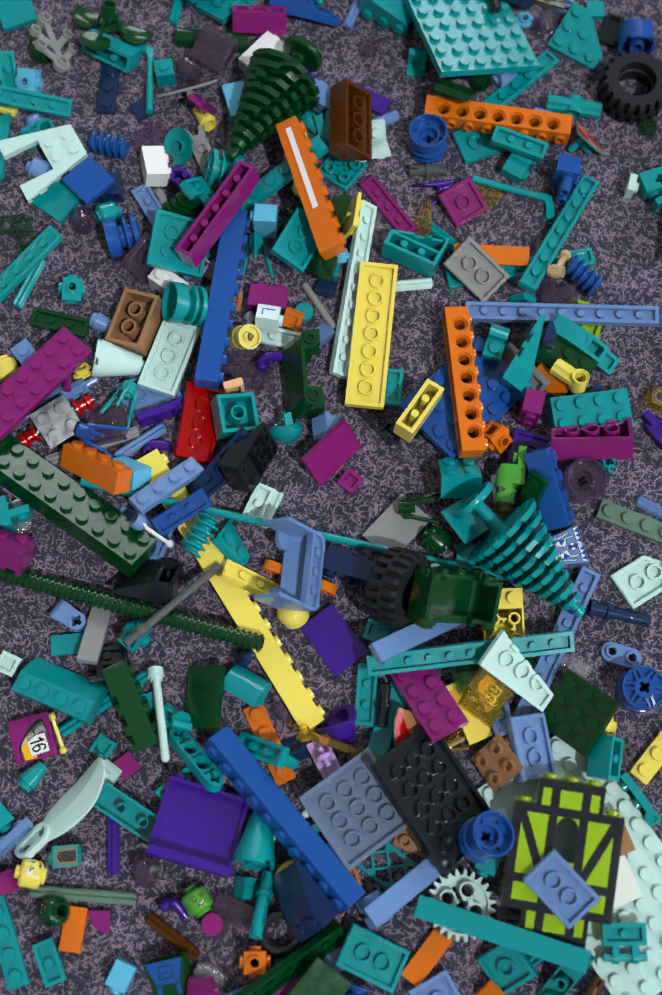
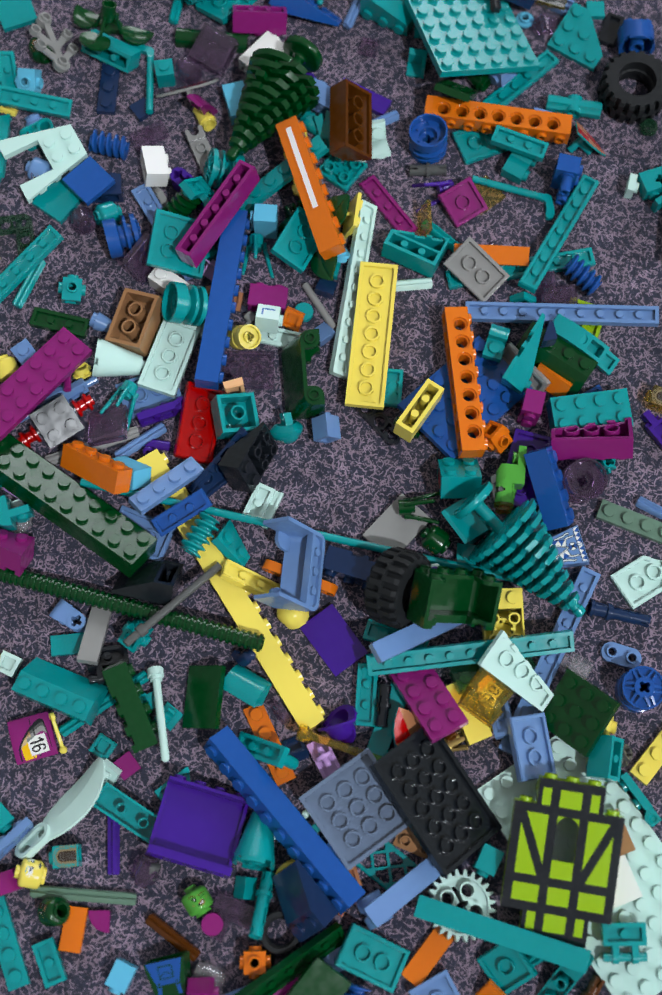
teal cone [16,761,48,793] -> none
blue plant [75,422,128,458] -> none
hinge [129,513,174,548] -> none
dark purple arm [158,896,189,920] -> none
teal dish [163,127,193,165] -> none
teal beam [167,727,225,793] -> none
teal plate [170,711,192,732] -> none
dark purple arm [256,352,283,372] -> none
magenta tile [300,419,361,486] -> none
magenta plate [336,467,364,496] -> none
blue wheel [458,810,515,864] -> none
medium nougat hinge [471,733,524,793] -> none
dark green plate [516,469,550,511] -> none
medium blue tile [522,848,601,930] -> none
tan bar [547,249,572,279] -> none
light yellow piece [550,359,590,394] -> none

